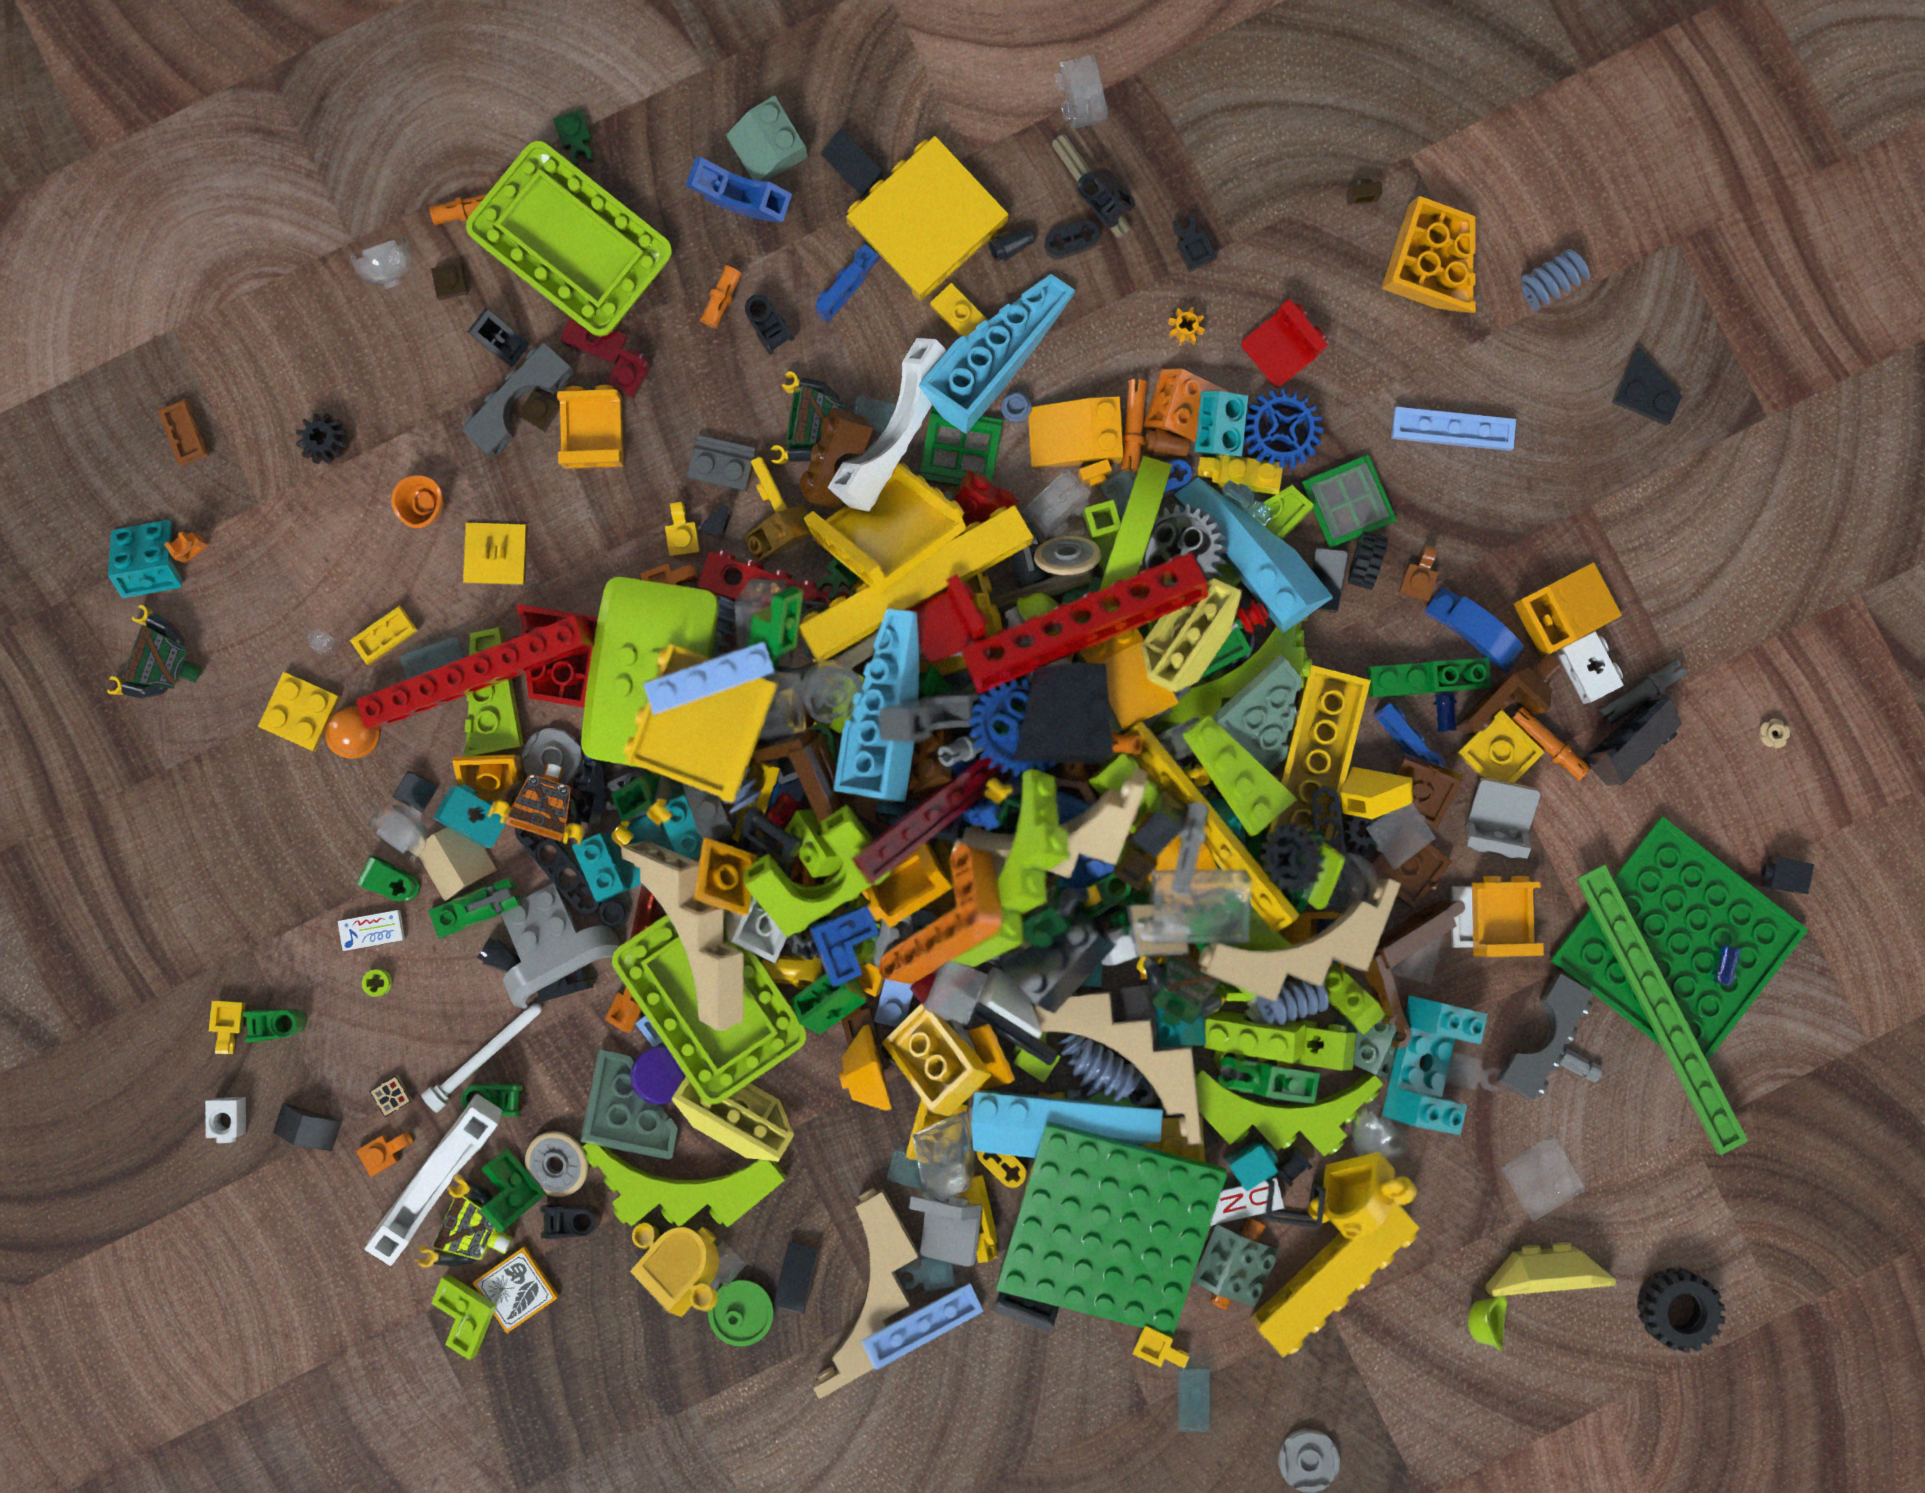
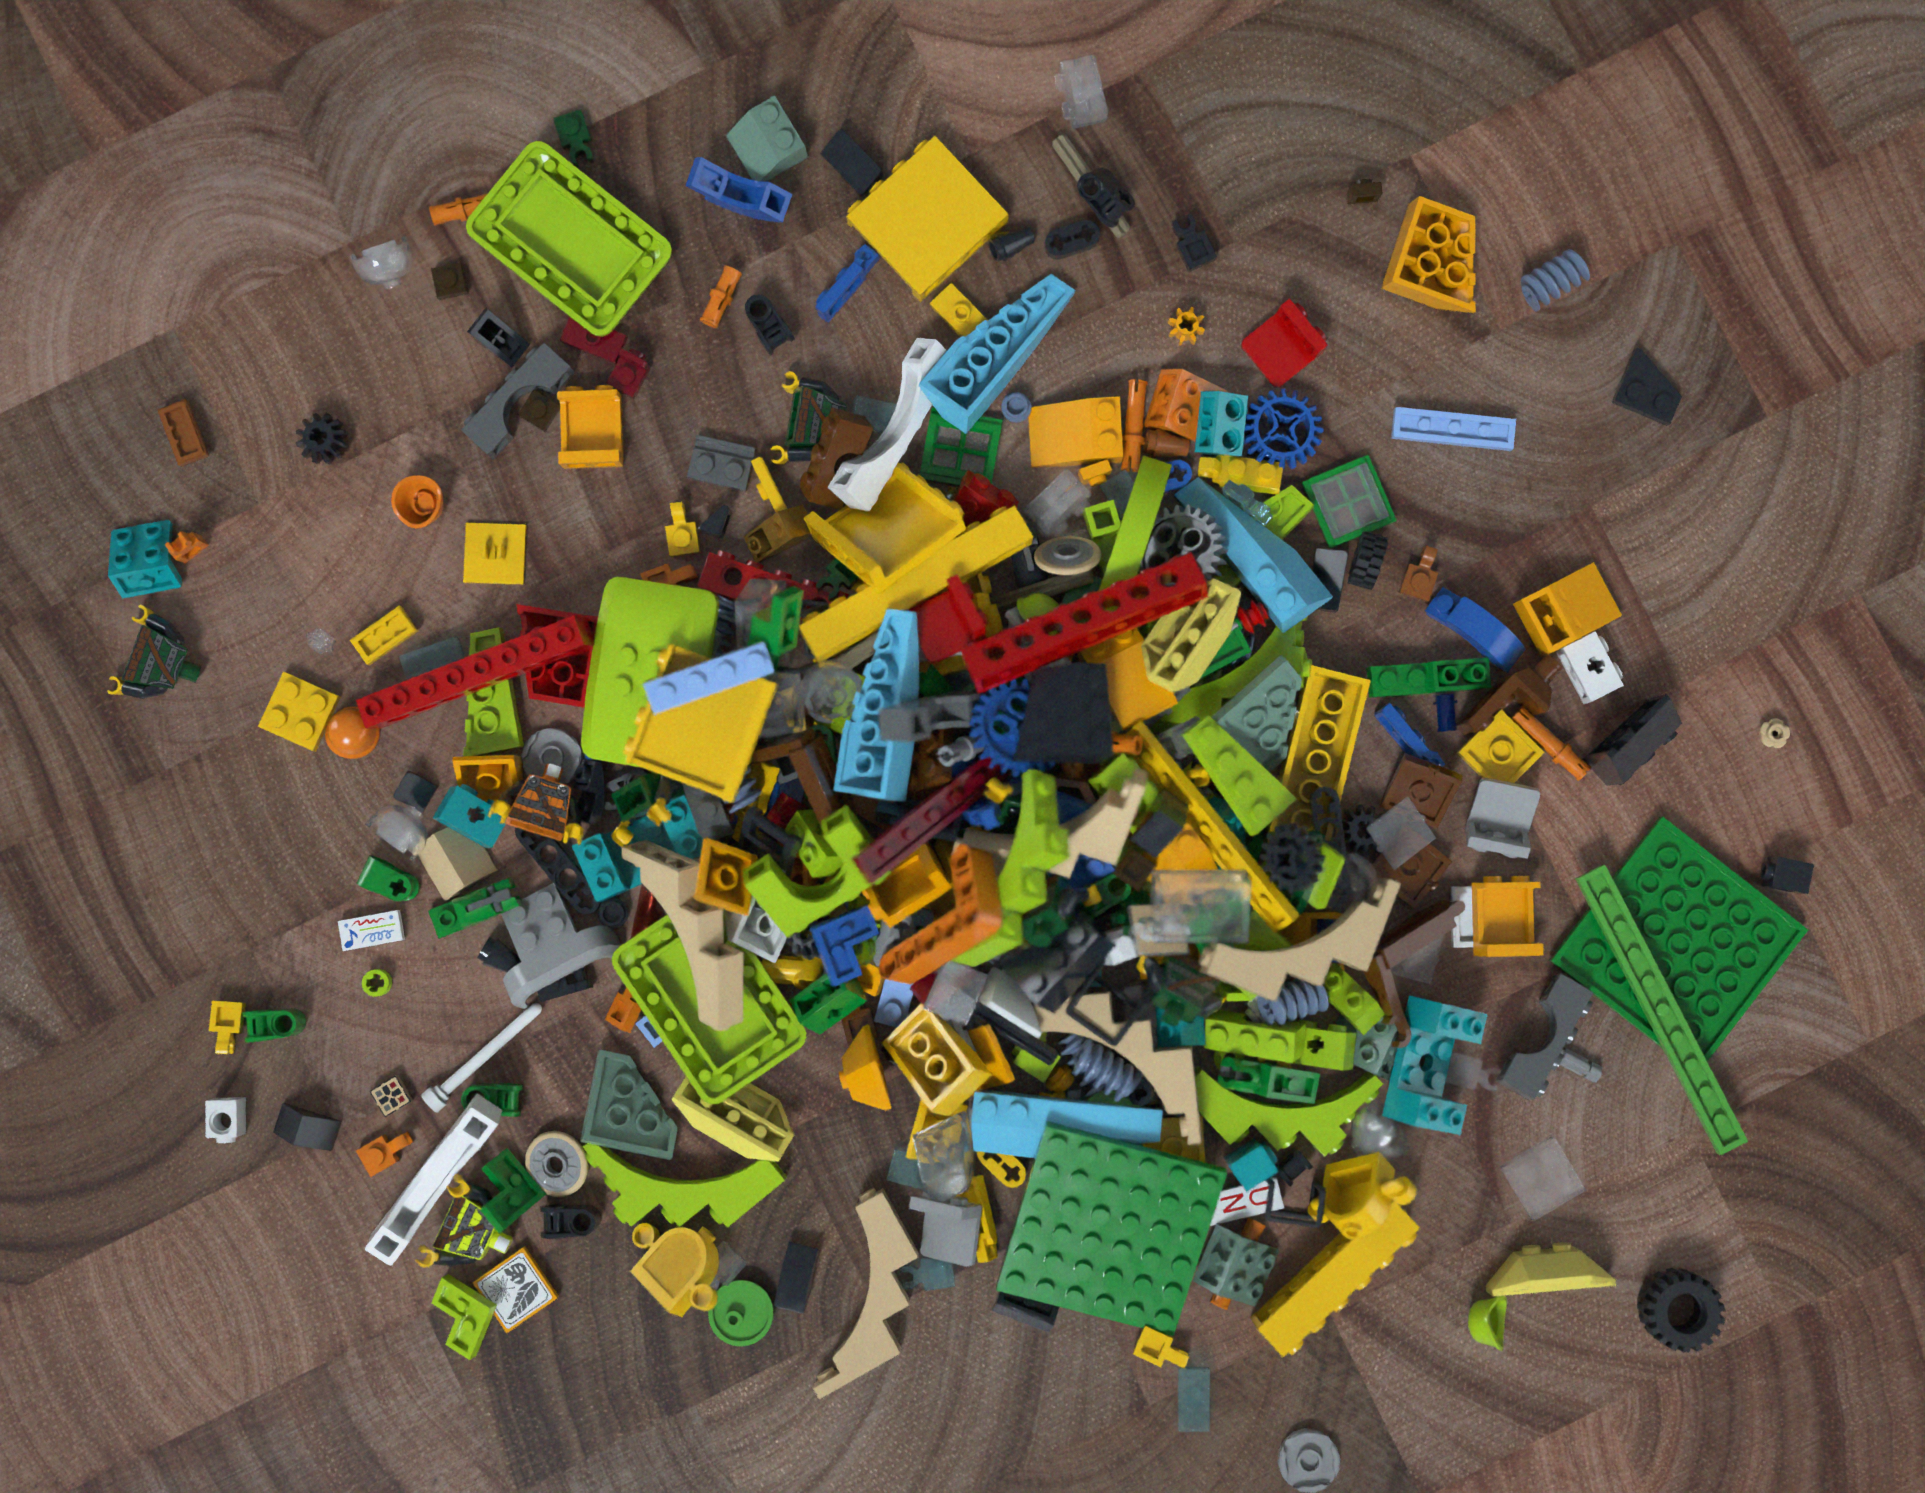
dark purple head [630,1046,686,1105] -> none
light blue plate [861,1284,983,1369] -> none
light grey pin [1171,803,1209,896] -> none
yellow slope [1340,767,1413,819] -> none
dark grey pin [1599,659,1687,726] -> none
clear blue pin [1712,945,1742,986] -> none
none -> light orange plate [1046,1065,1074,1094]
none -> black piece [1066,959,1152,1046]

